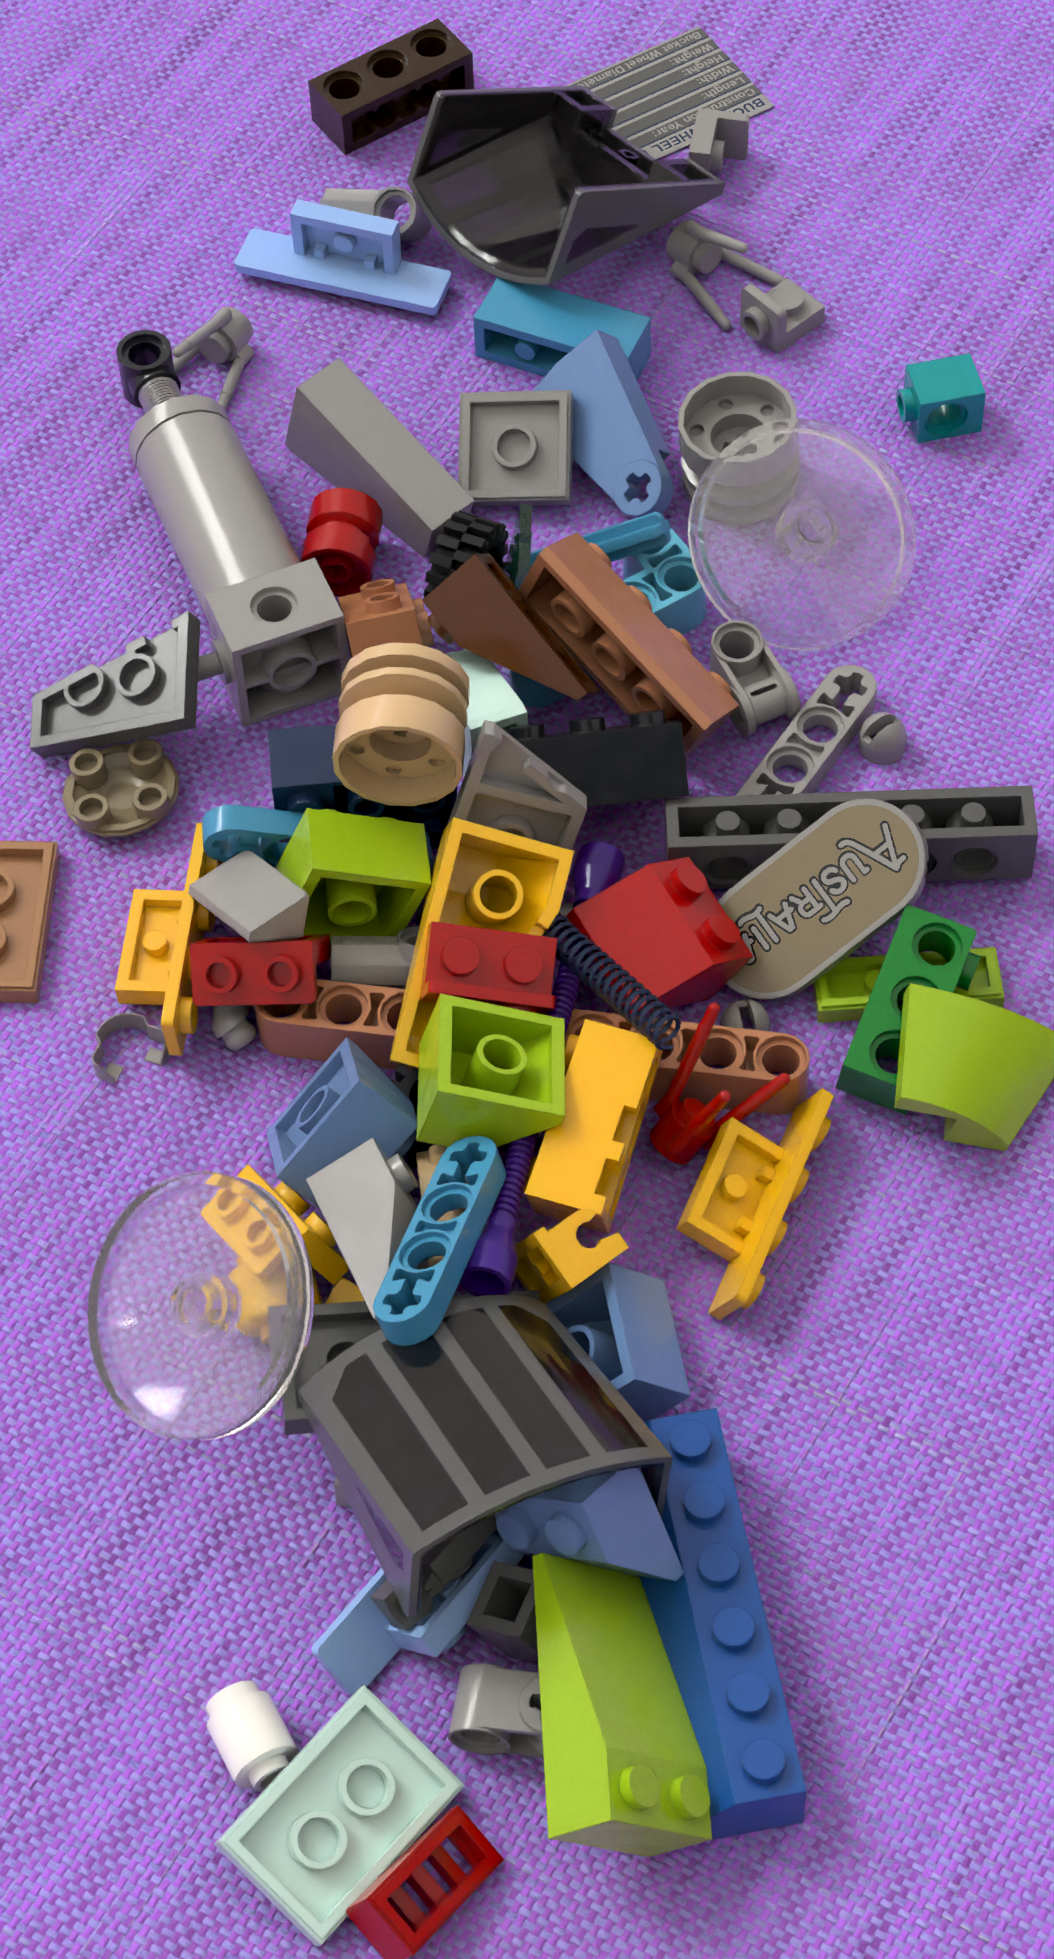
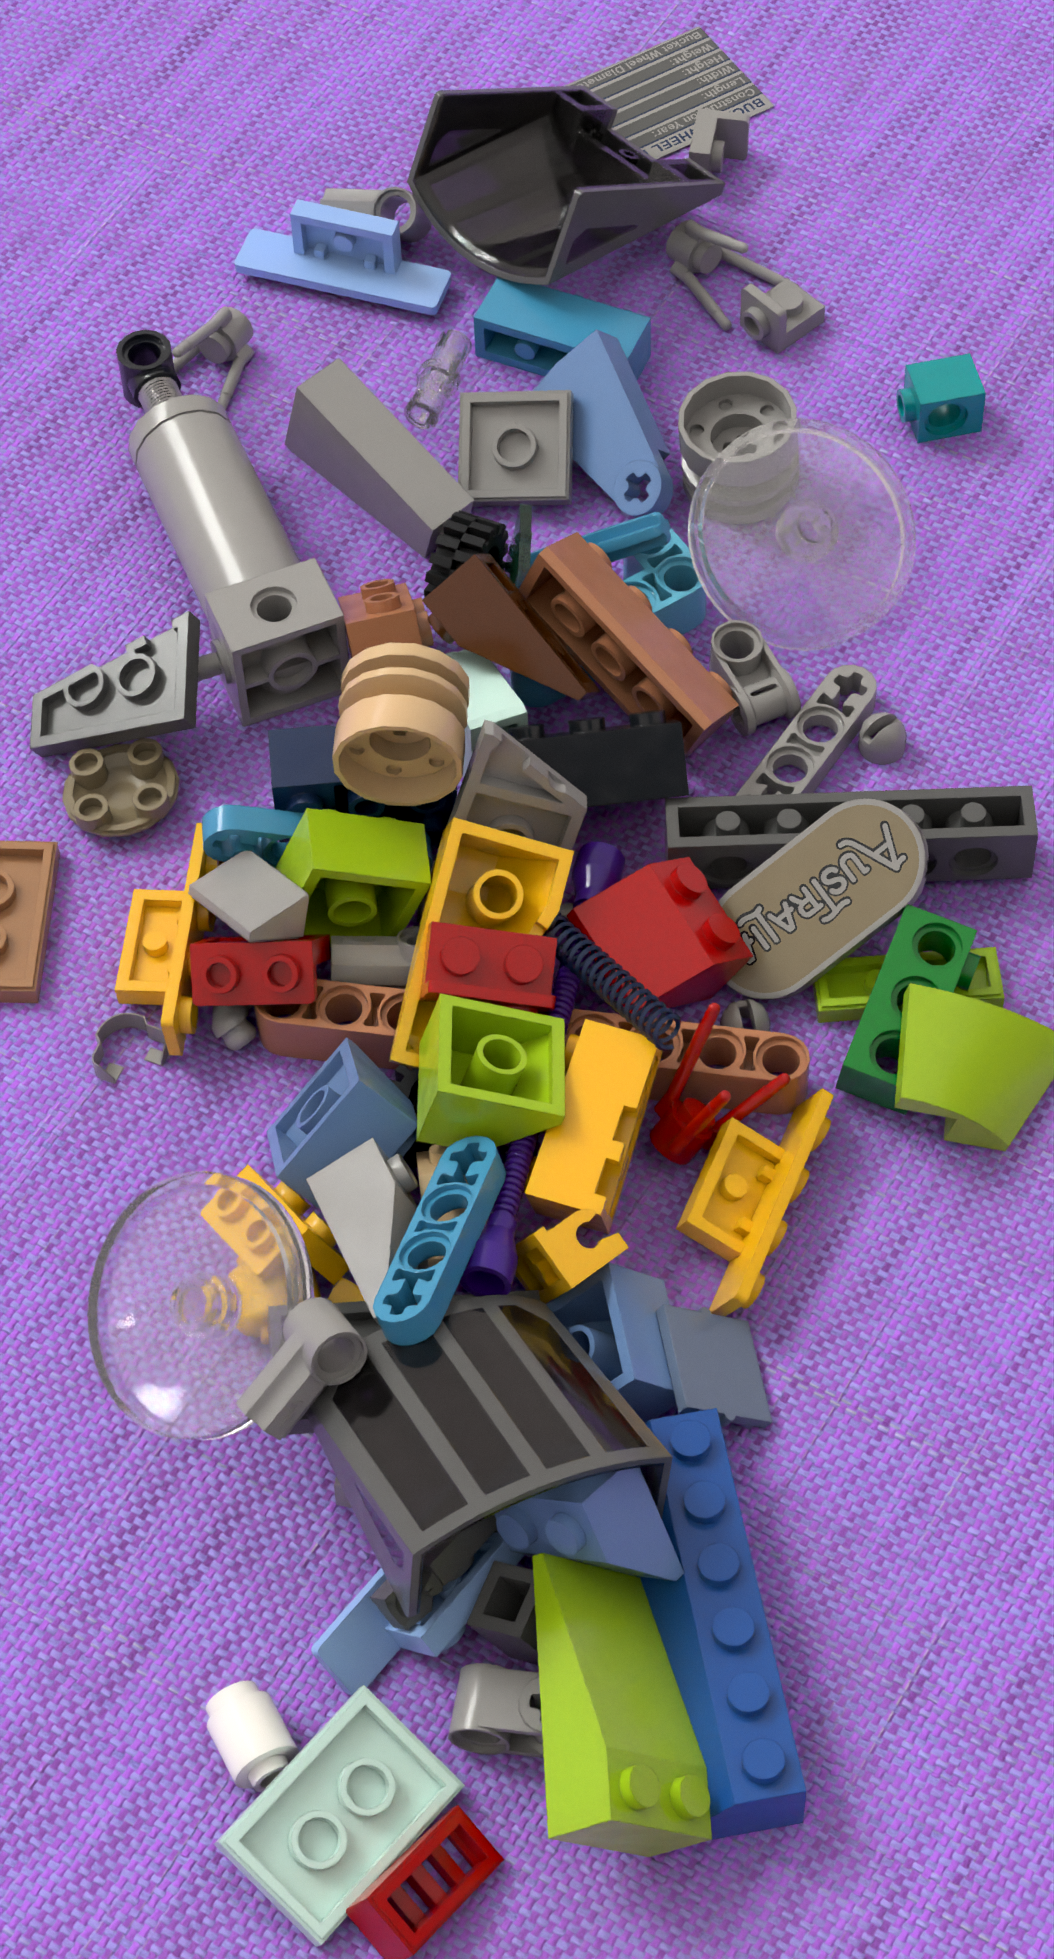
red wheel [300,488,383,597] -> none
dark brown brick [308,18,474,155] -> none
none -> light grey piece [236,1297,368,1440]
none -> clear pin [404,329,472,429]
none -> sand blue piece [656,1304,772,1429]

